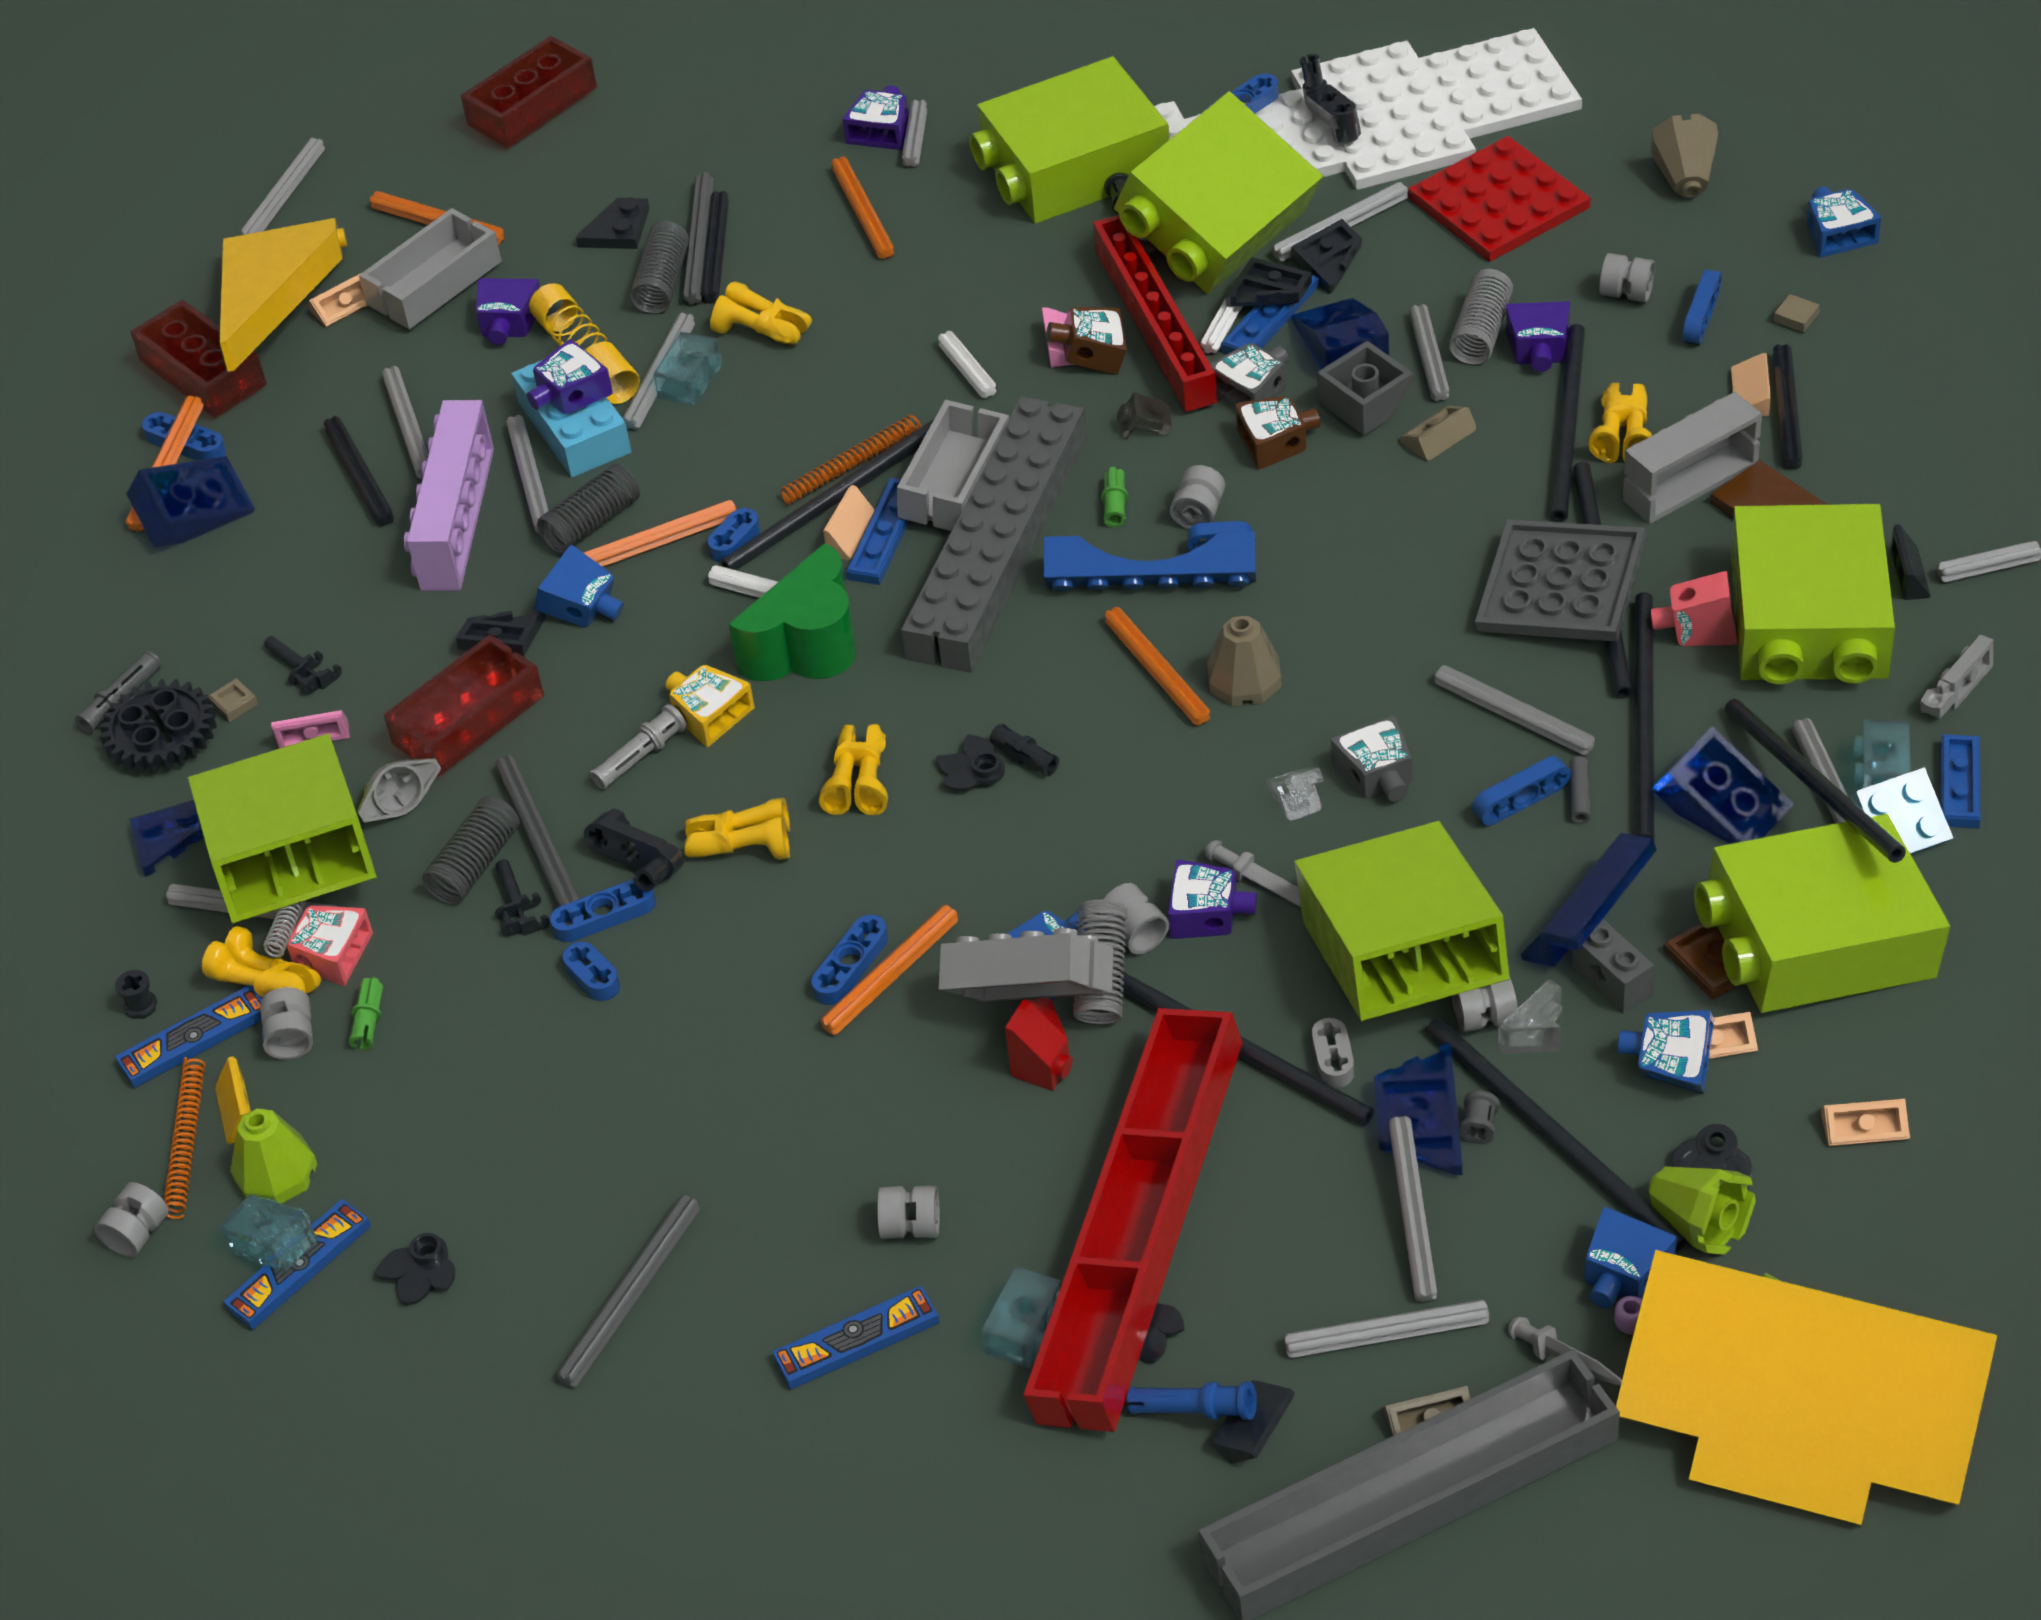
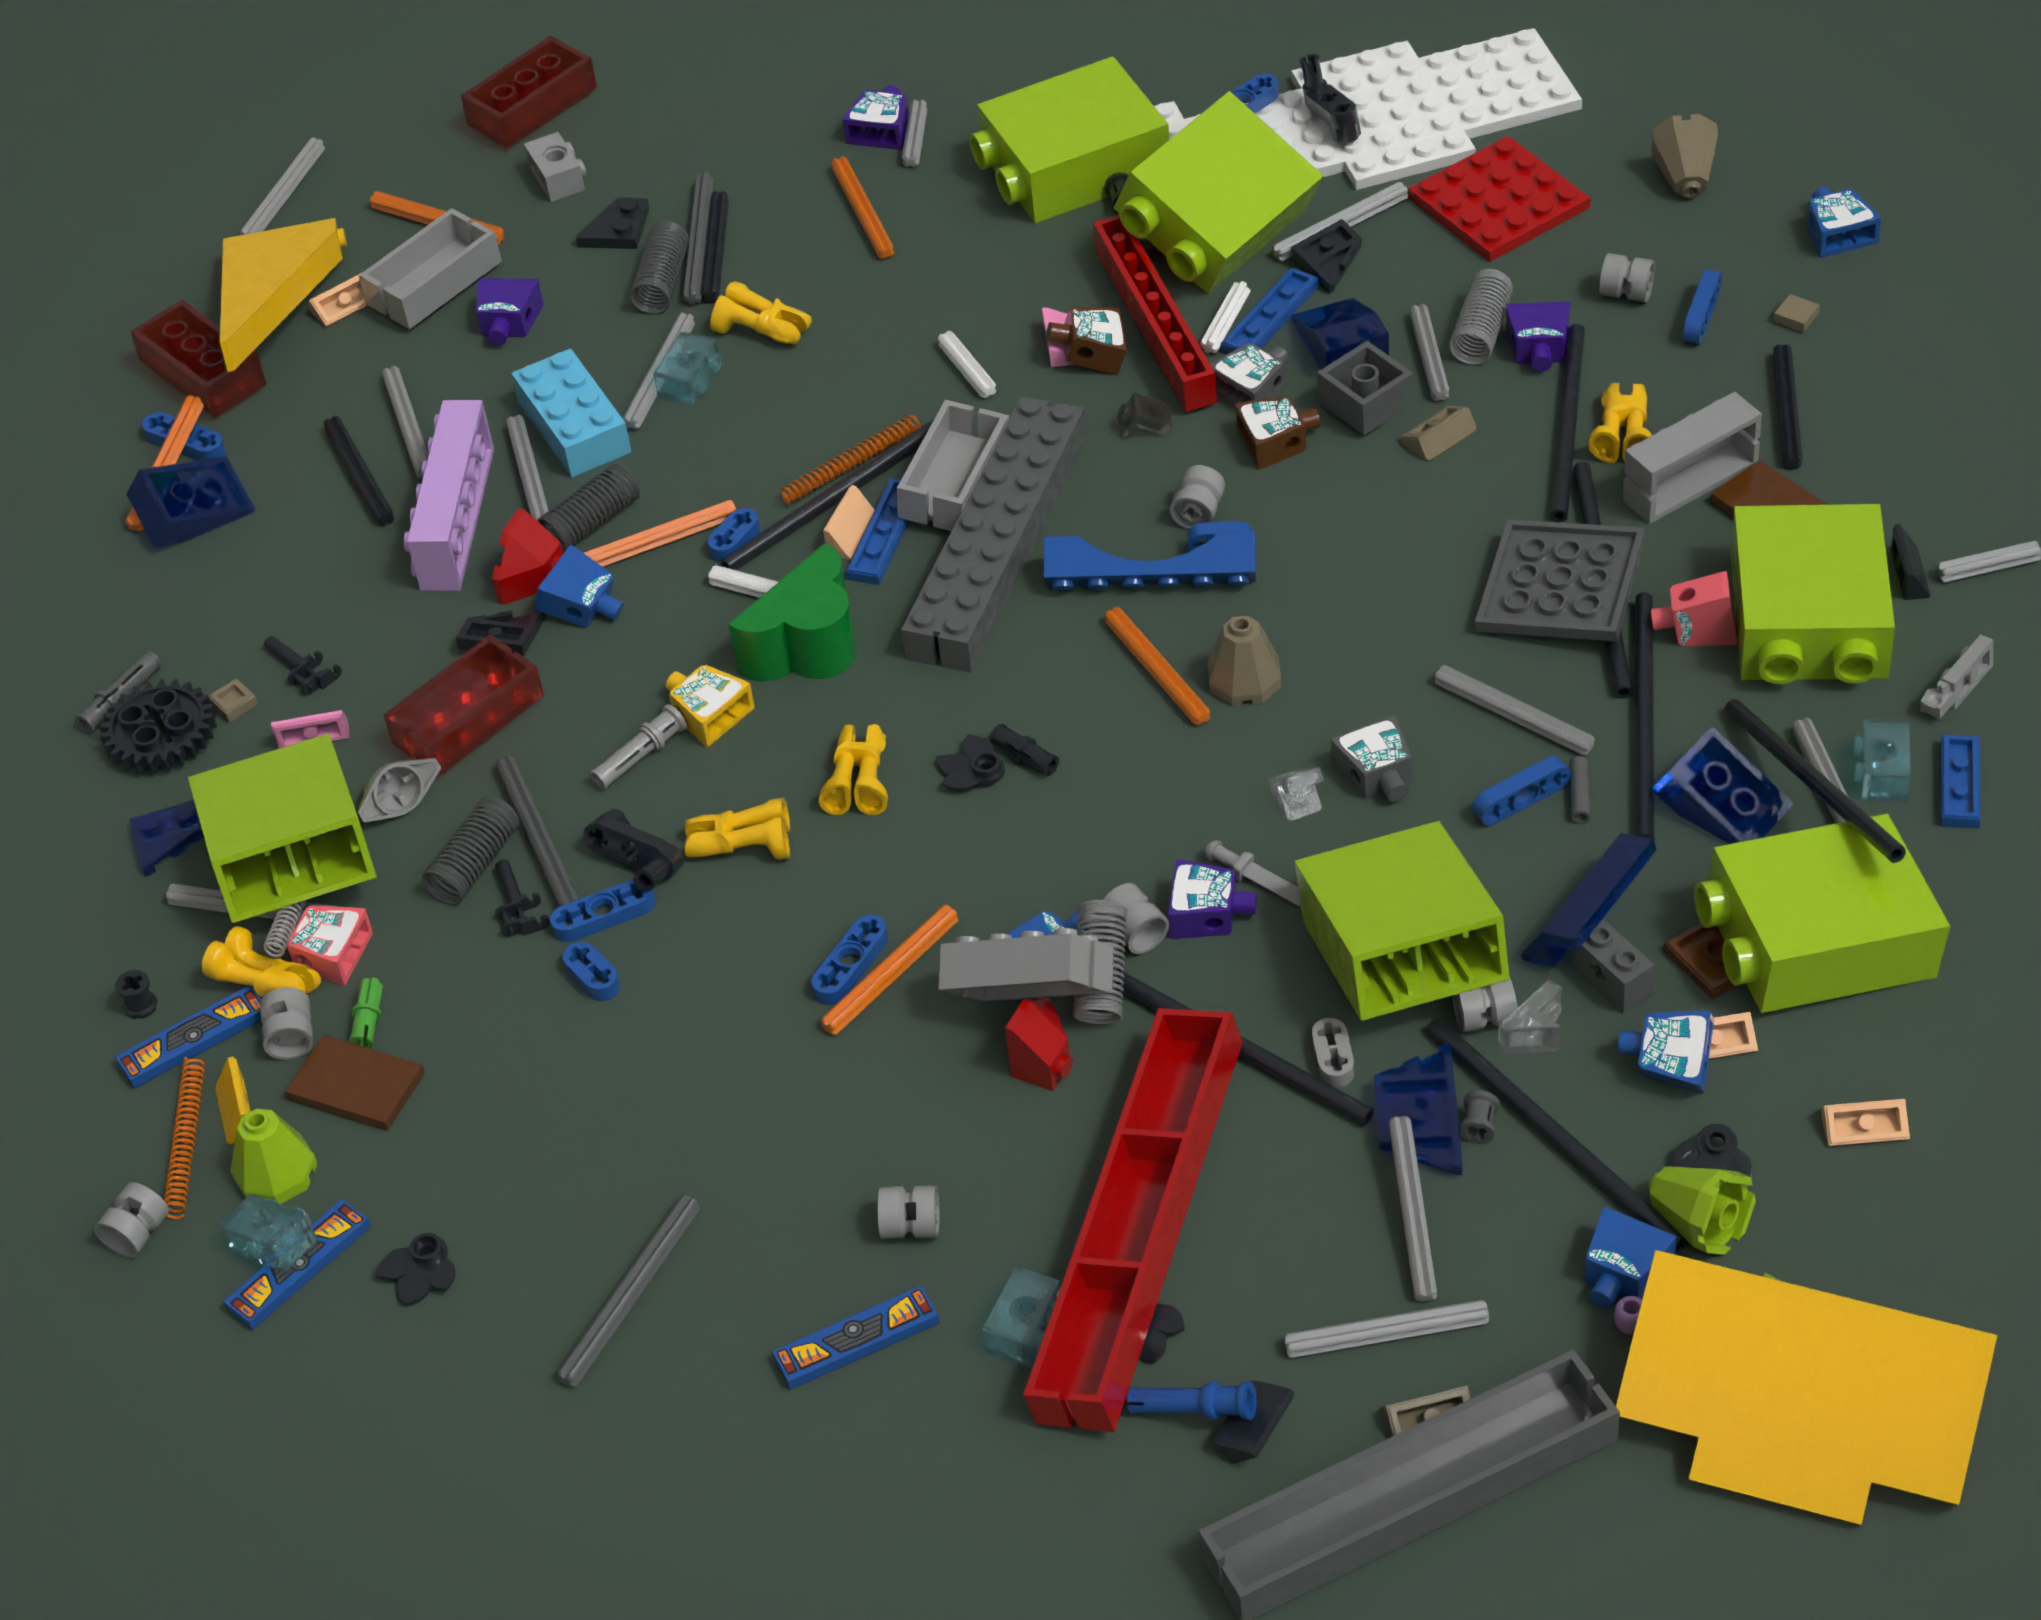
dark purple torso [526,339,613,414] -> none
yellow piece [529,283,640,405] -> none
bright green axle [1101,466,1128,528] -> none
black wing [1225,257,1312,307] -> none
light grey sword [1508,1317,1623,1386] -> none
light nougat slope [1731,353,1770,416] -> none
plate [1852,768,1953,854] -> none
none -> reddish brown tile [285,1035,425,1131]
none -> red slope [492,508,563,605]
none -> light grey brick [524,132,587,202]

